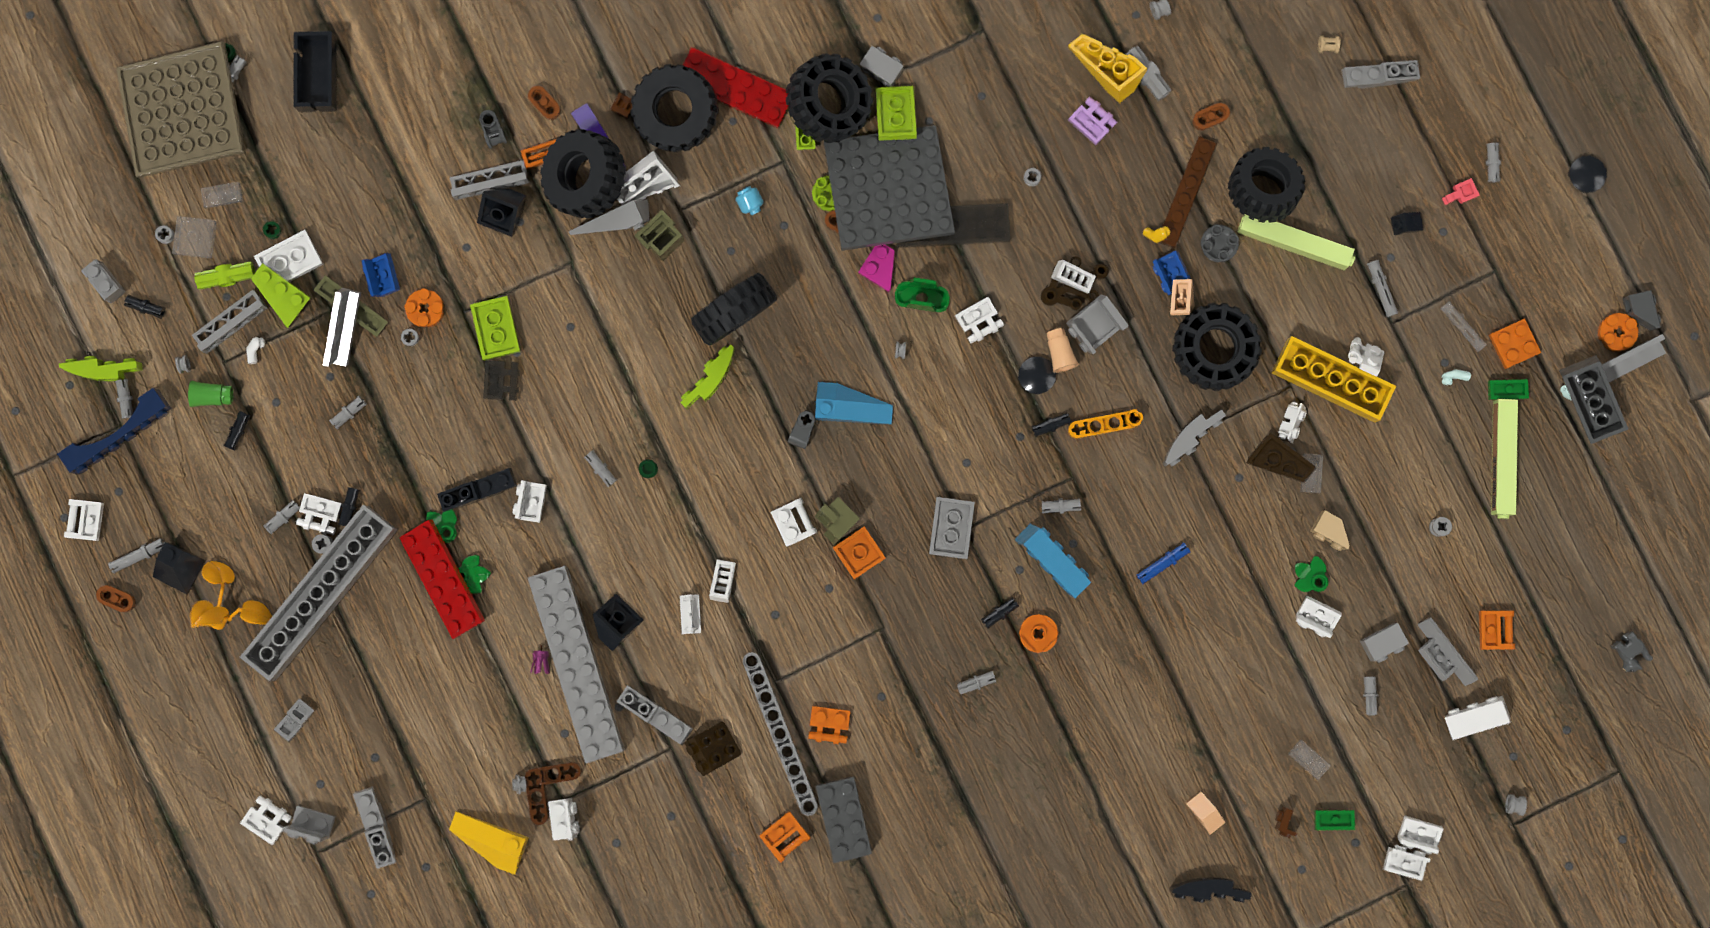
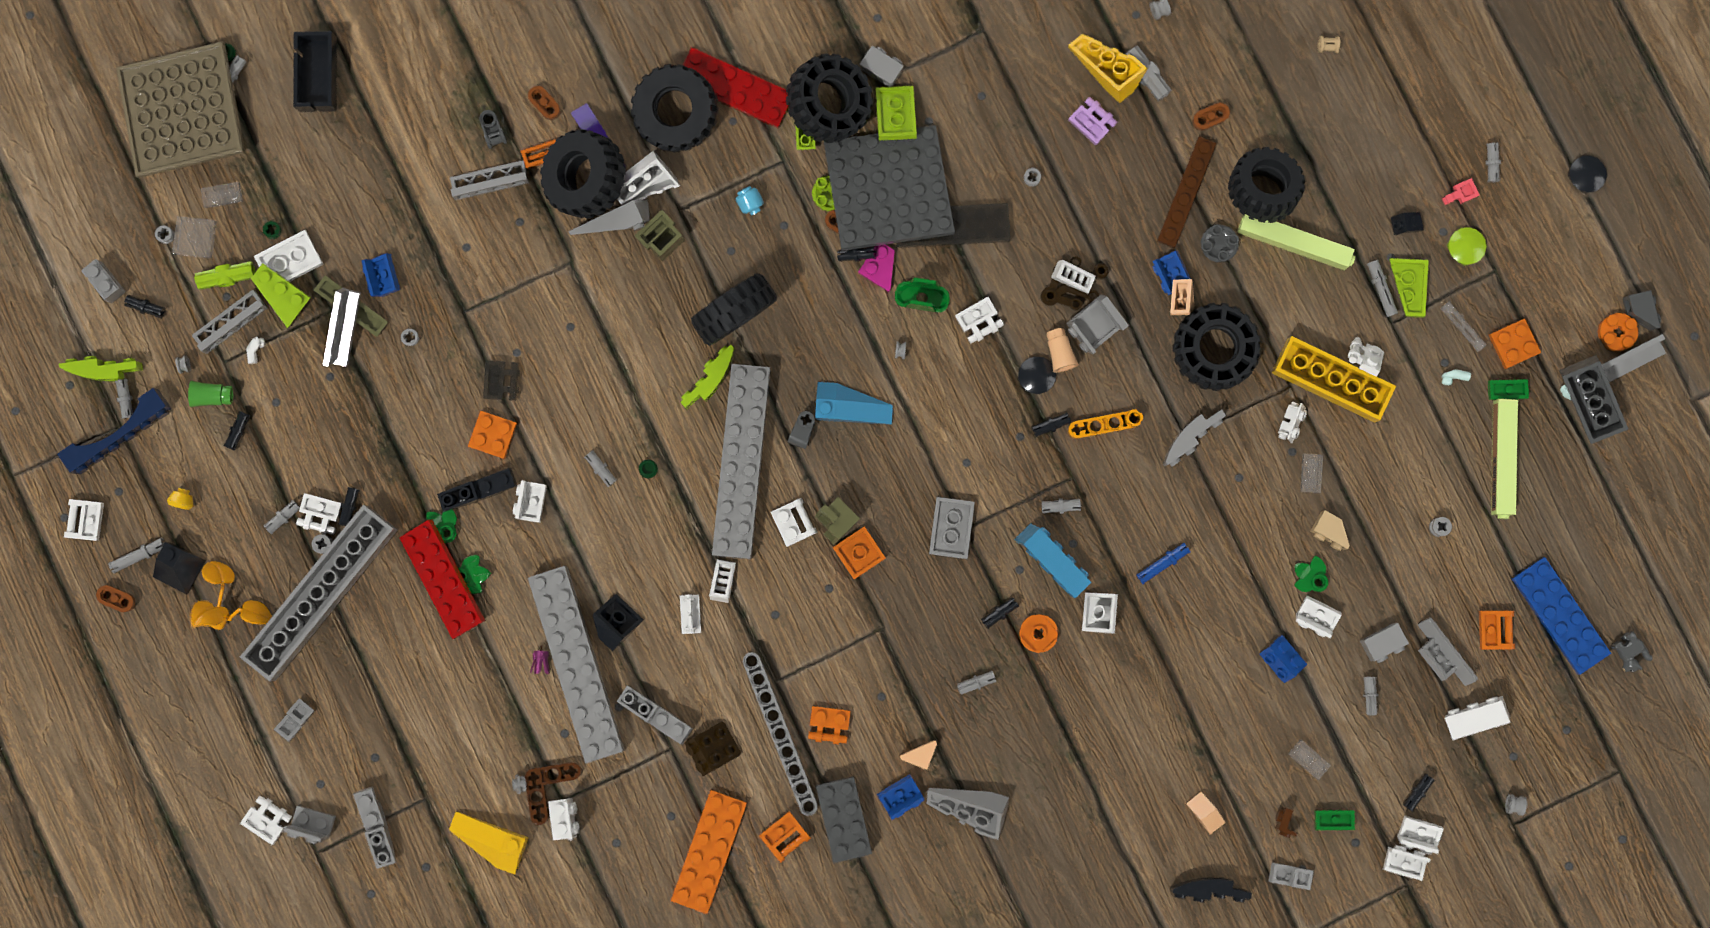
light grey pin [329,396,367,429] -> none
orange plate [404,289,444,327] -> none
lime plate [470,296,521,361] -> none
black slope [477,189,526,237] -> none
reddish brown tile [610,92,633,119] -> none
yellow arm [1143,226,1170,243] -> none
dark brown wing [1246,433,1317,483] -> none
light grey slope [1342,60,1420,89] -> none
none -> yellow cone [167,488,193,510]
none -> orange plate [468,411,518,459]
none -> orange plate [671,790,747,914]
none -> light grey brick [712,364,771,560]
none -> black pin [837,247,877,262]
none -> blue bracket [877,774,925,820]
none -> light nougat slope [899,740,937,770]
none -> light grey wedge [927,788,1009,840]
none -> white slope [1082,593,1118,634]
none -> blue bracket [1260,635,1307,683]
none -> light grey slope [1268,862,1314,890]
none -> lime wing [1389,258,1429,318]
none -> black pin [1402,773,1435,812]
none -> lime dish [1447,227,1486,266]
none -> blue plate [1511,557,1611,675]

